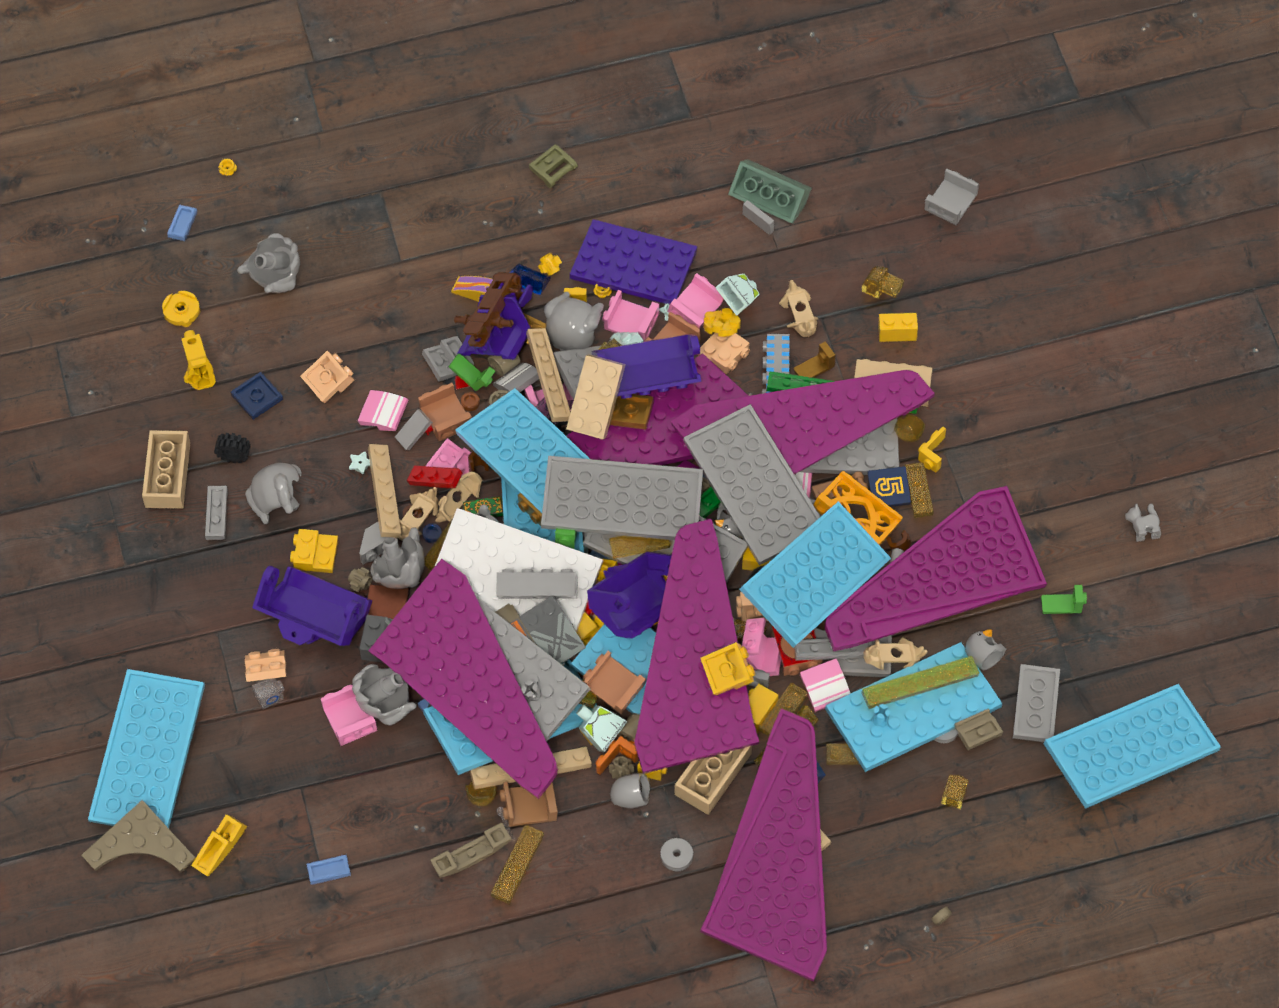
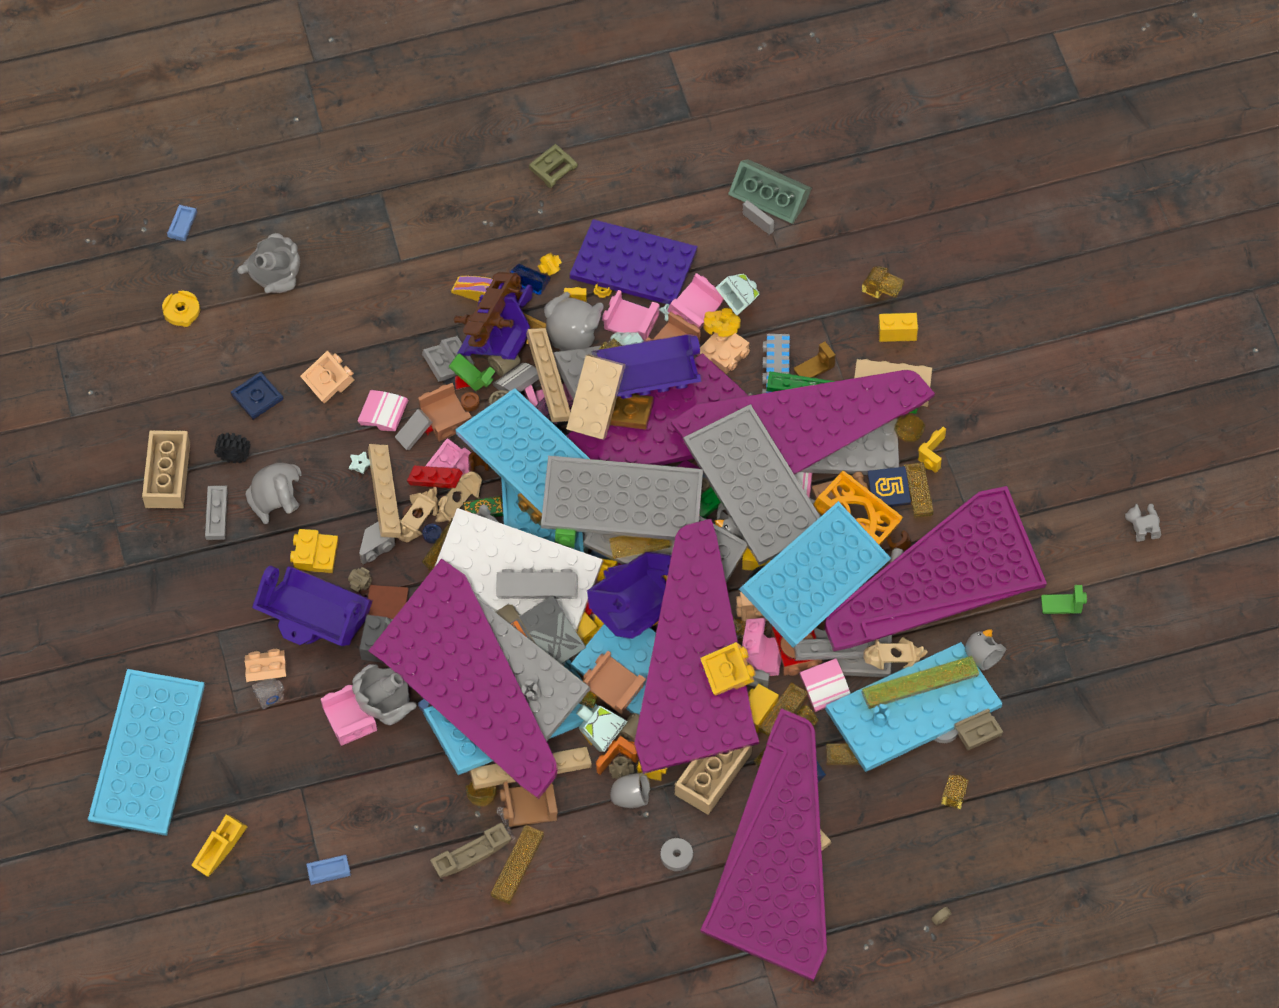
dark tan plate [82,800,196,872] -> none
yellow piece [181,330,216,390] -> none
yellow plate [219,159,237,176] -> none
light grey piece [371,527,425,589] -> none
tan piece [779,280,818,337] -> none
light grey panel [924,169,979,225] -> none
light grey plate [1013,664,1060,742] -> none
medium azure plate [1044,684,1221,808] -> none

